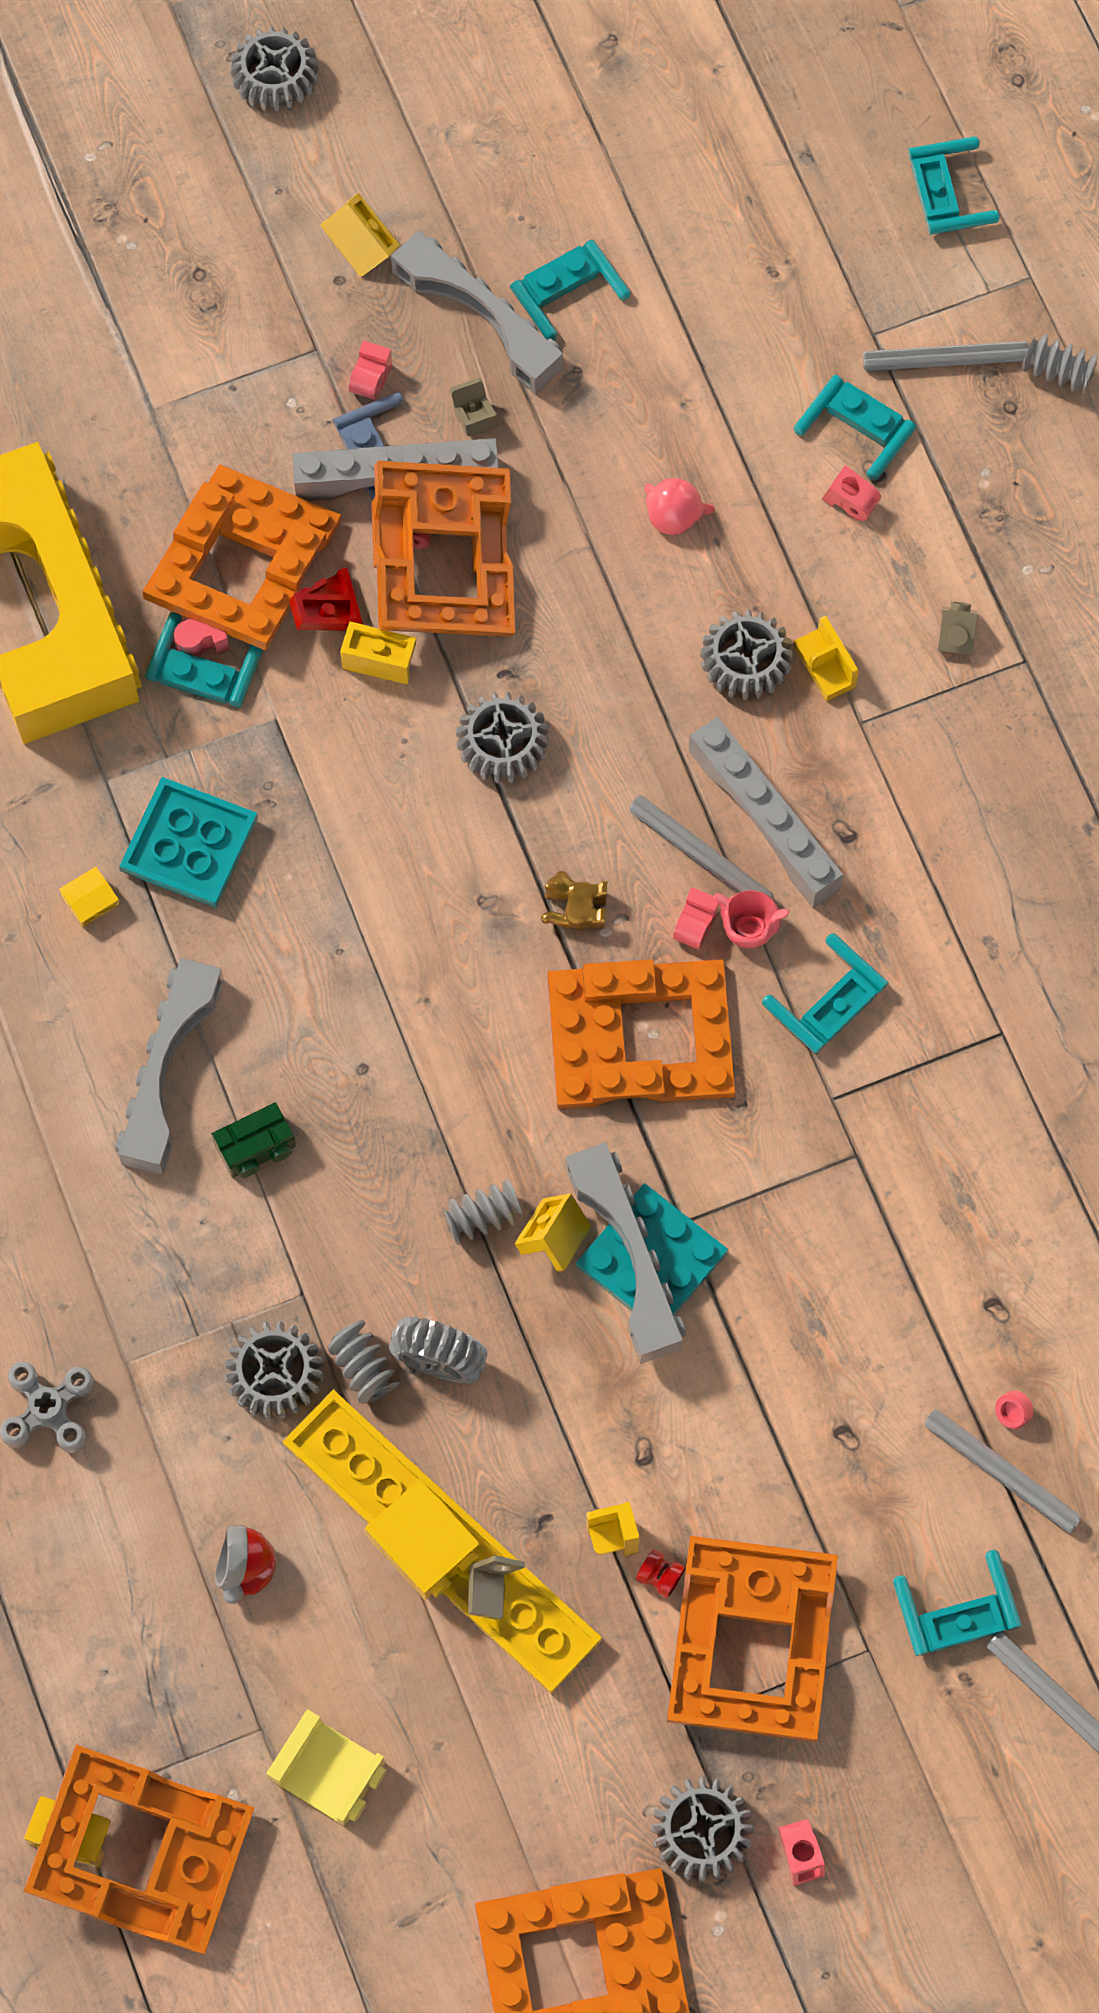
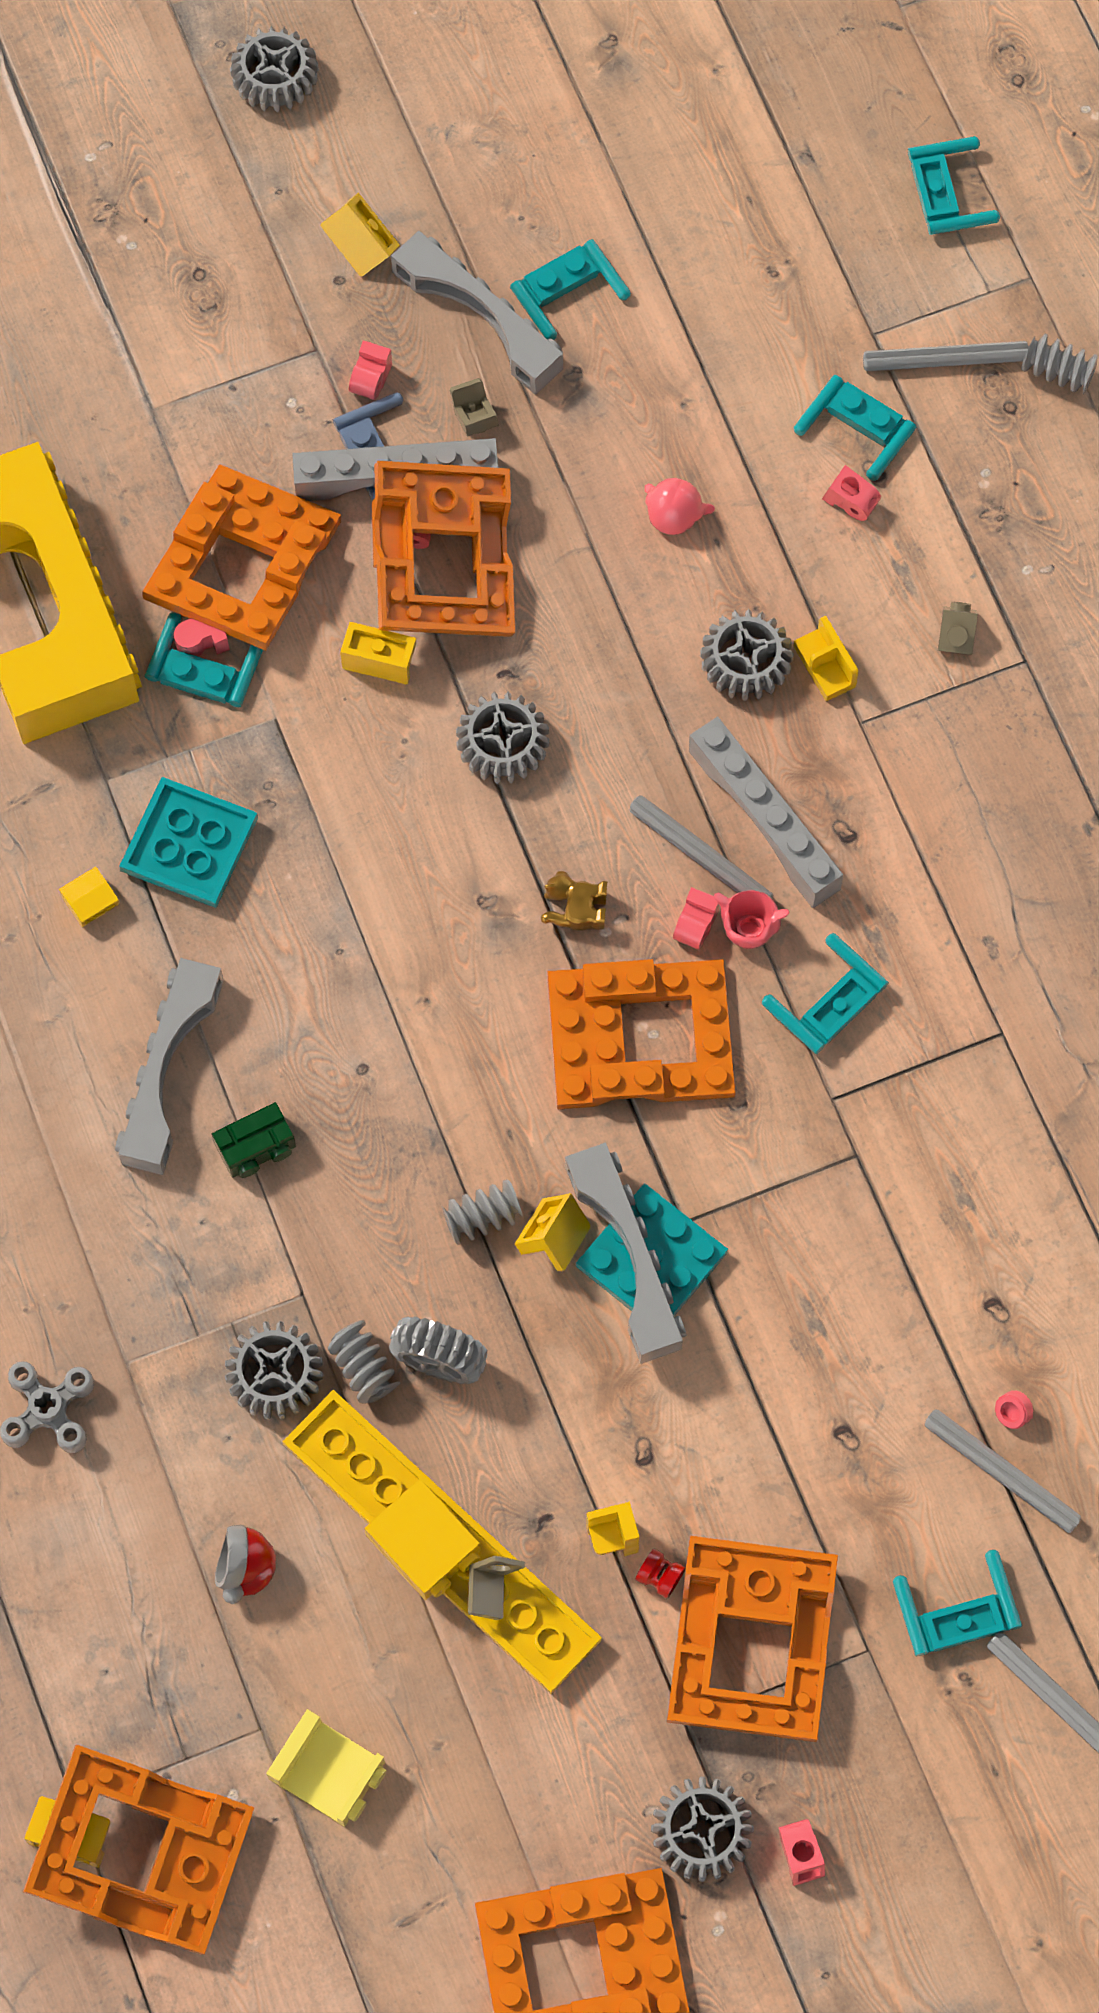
red wing [289,568,363,631] -> none

